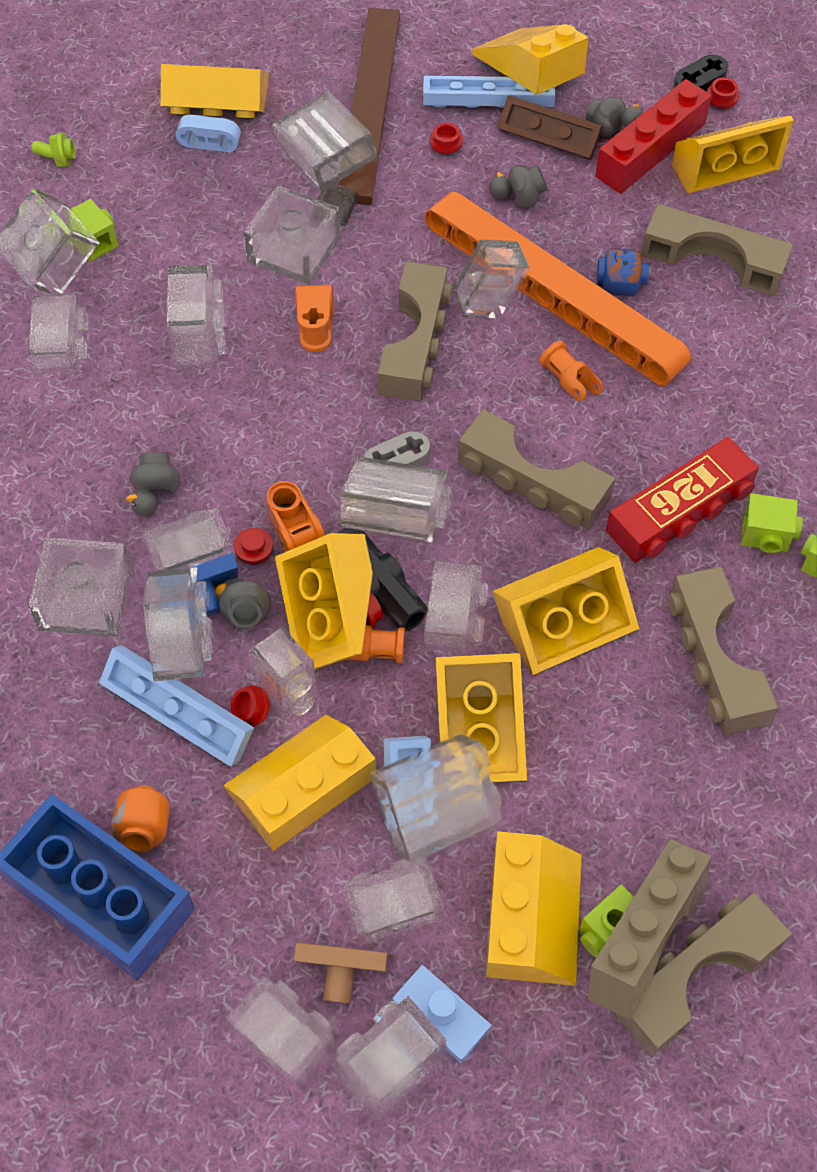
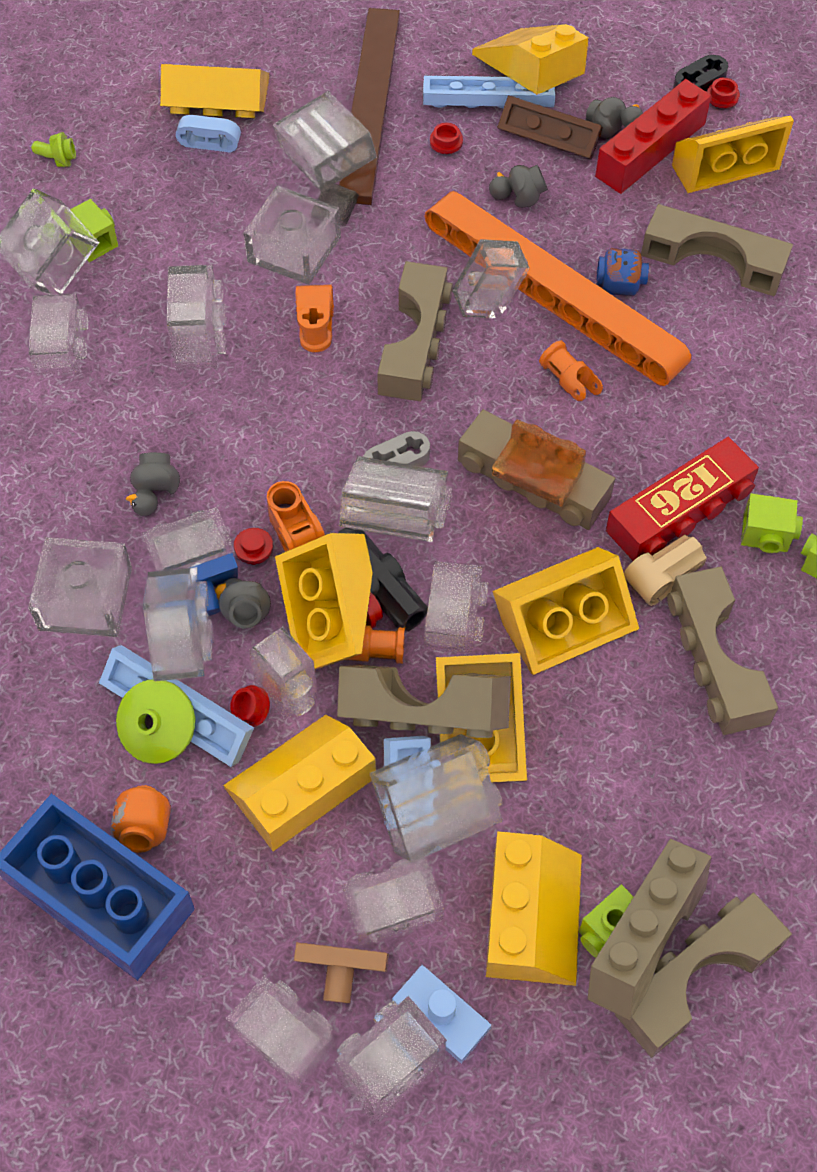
none -> lime dish [116,679,195,764]
none -> dark tan arch [337,665,511,738]
none -> clear orange bracket [492,419,586,507]
none -> tan piece [624,535,707,606]

